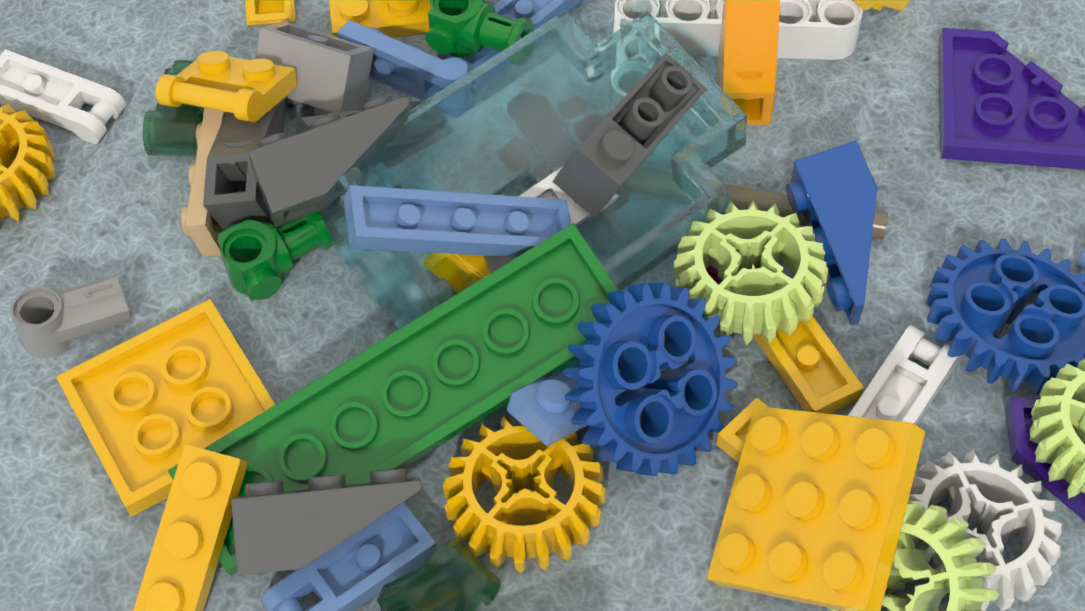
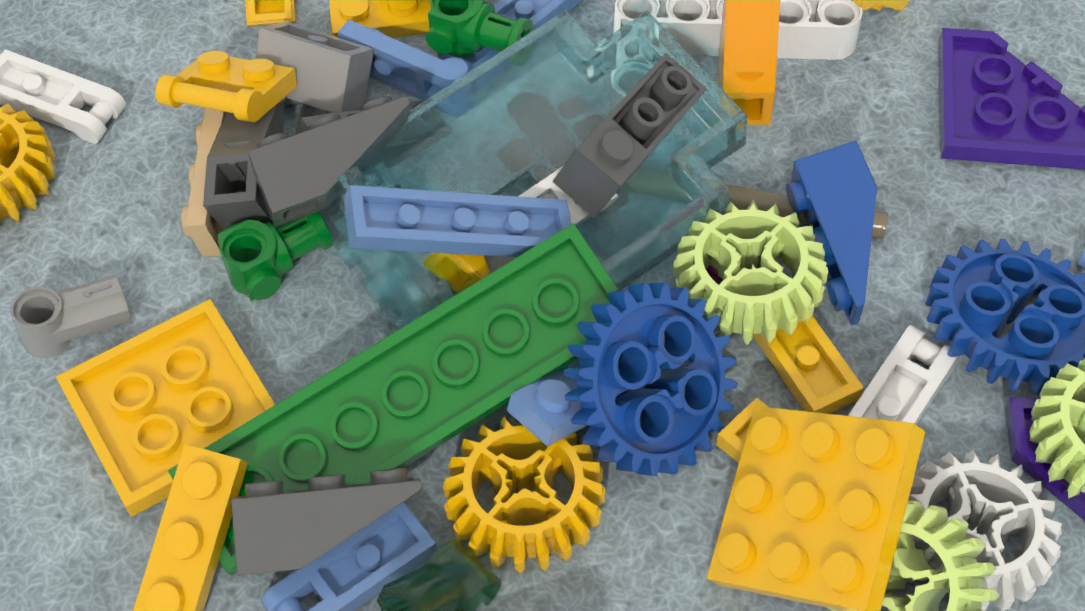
clear green piece [143,60,204,156] -> none

